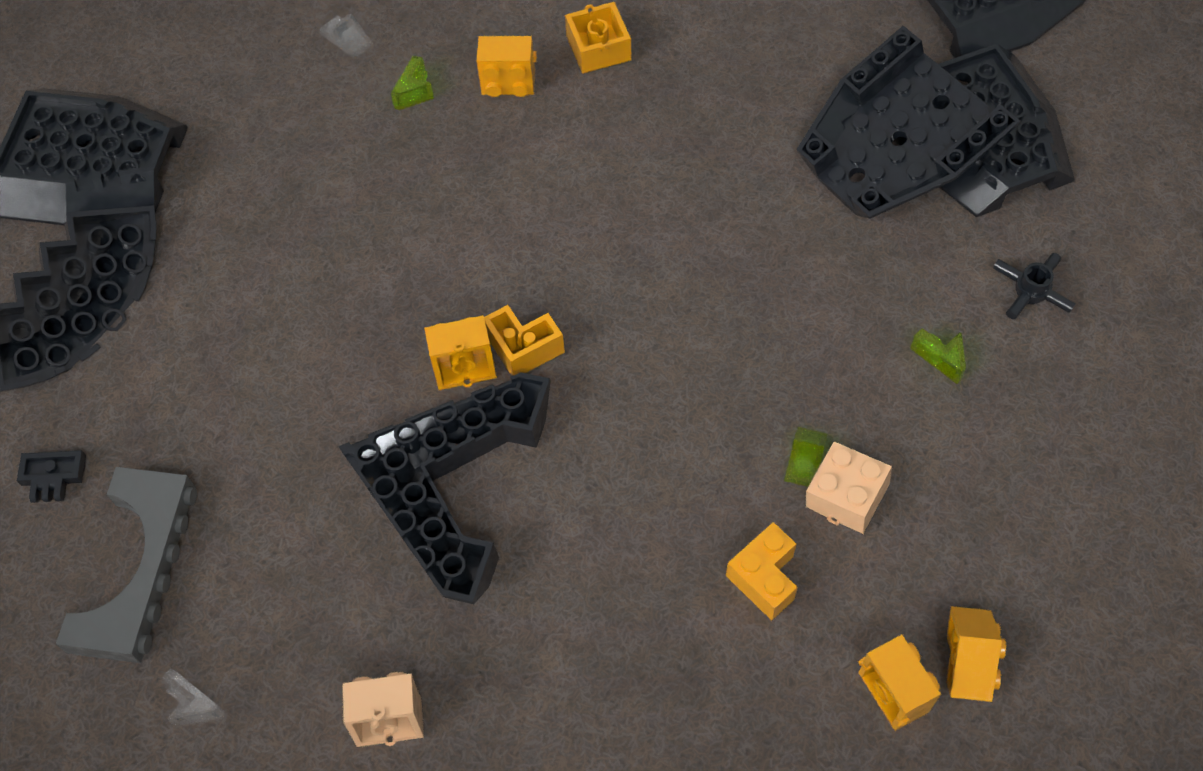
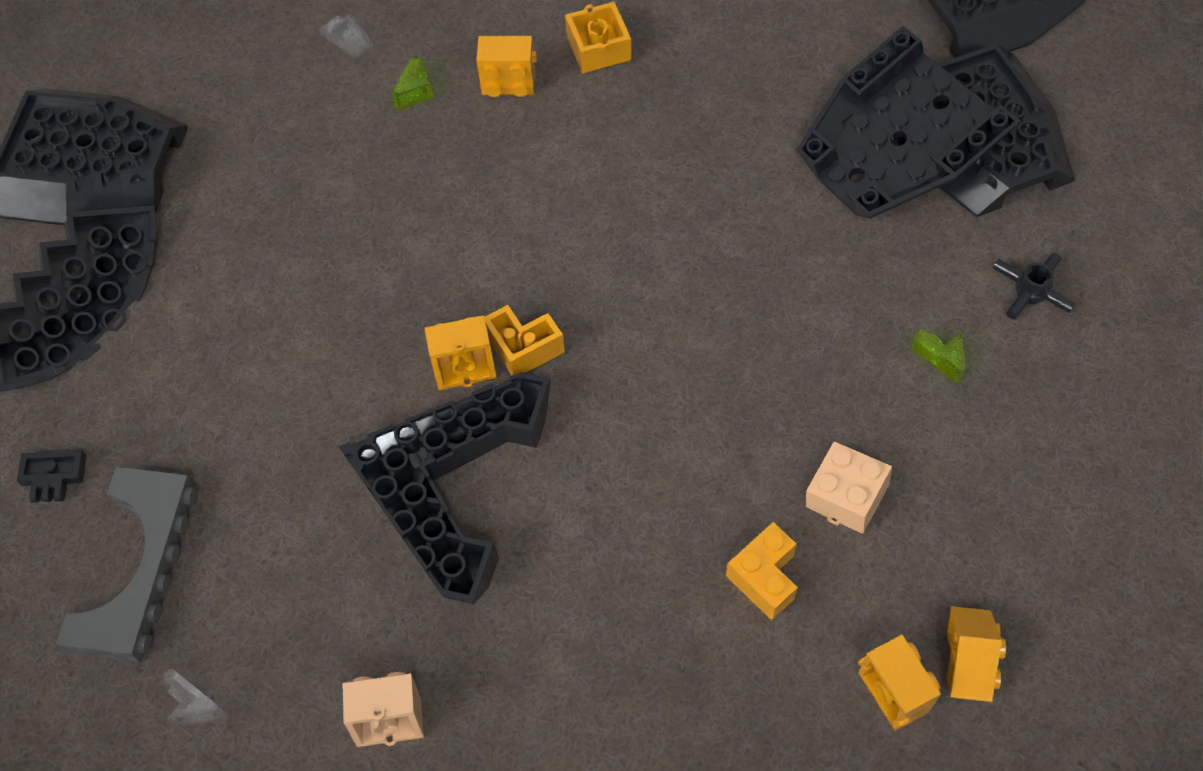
clear neon green slope [784,427,828,487] -> none

